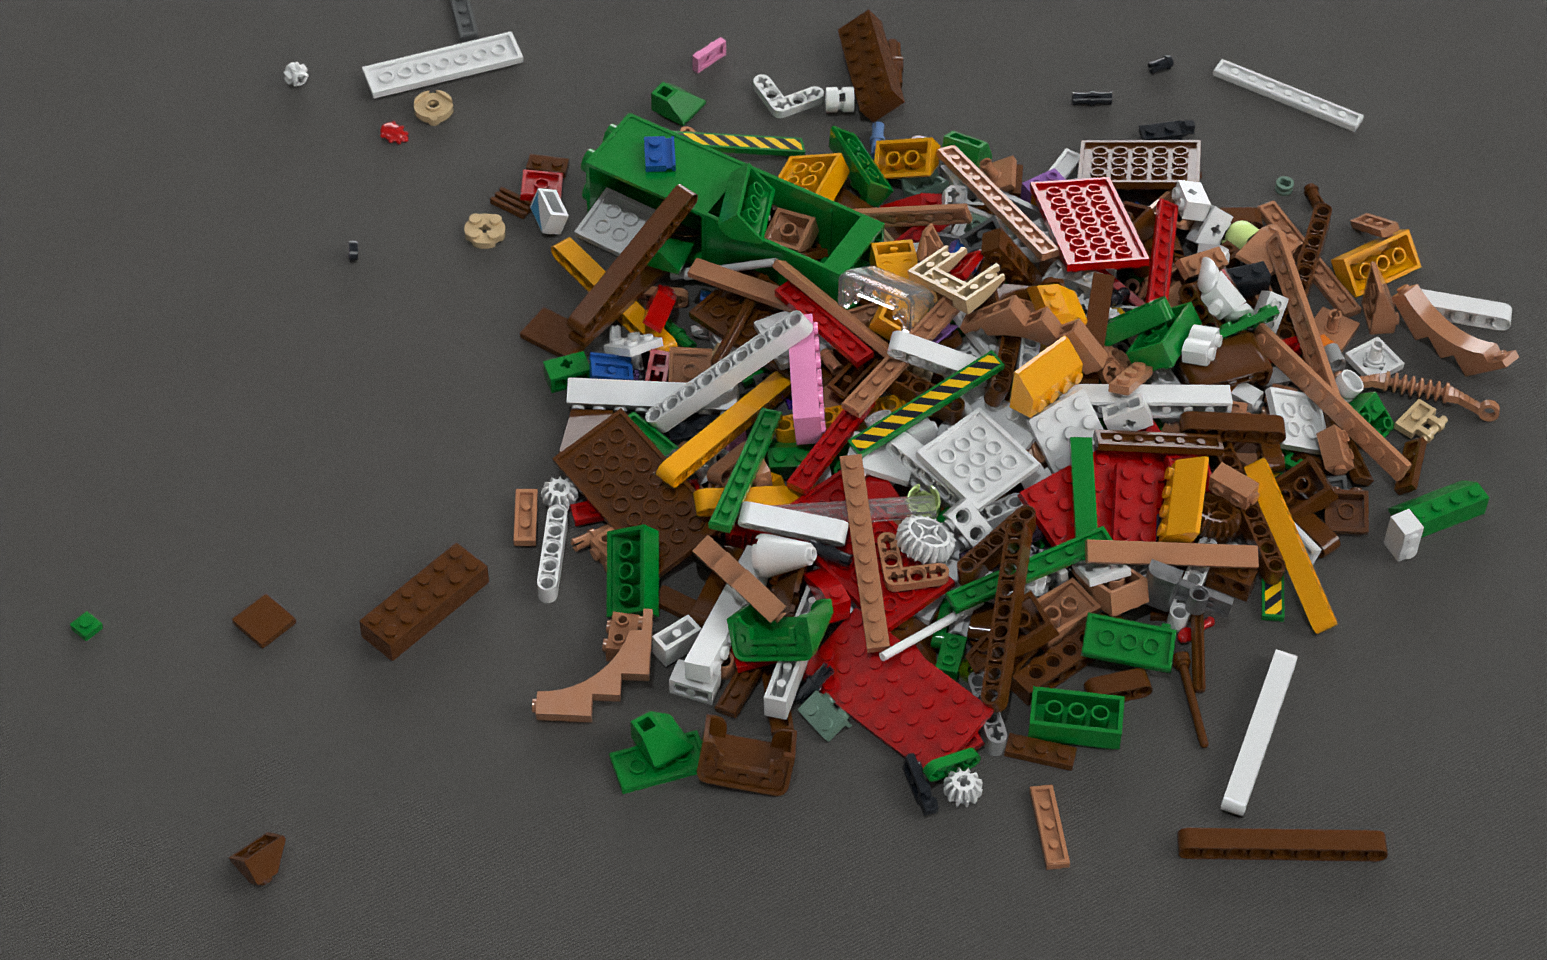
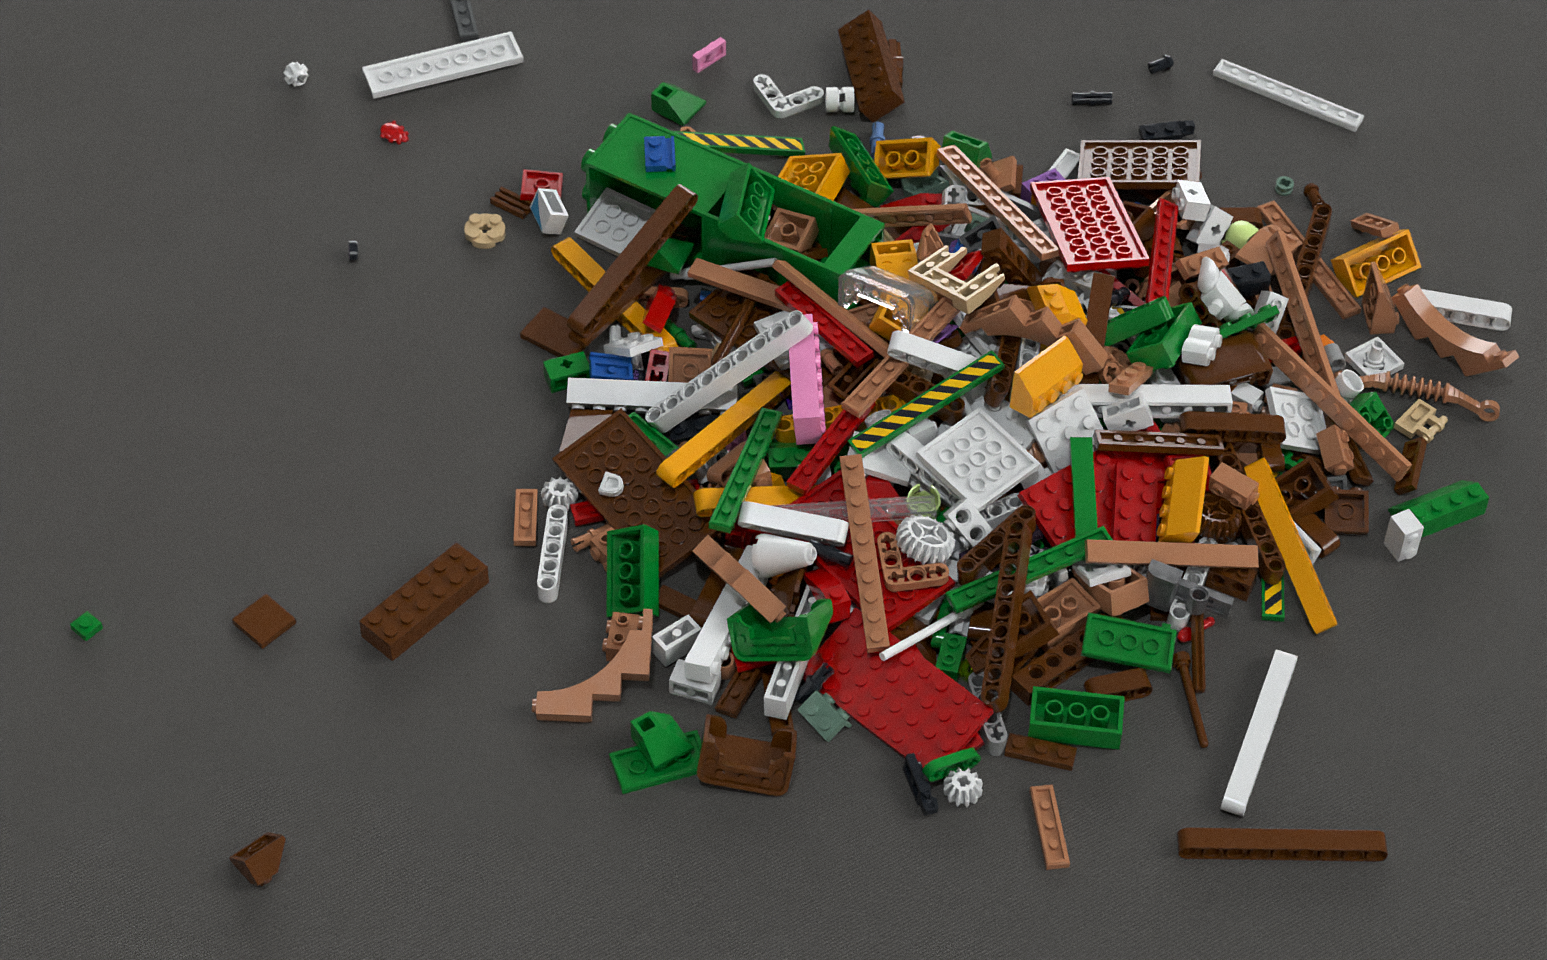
tan plate [414,90,454,126] -> none
reddish brown plate [526,154,569,178] -> none
nougat tile [1314,307,1360,352] -> none
none -> white tile [598,472,624,497]

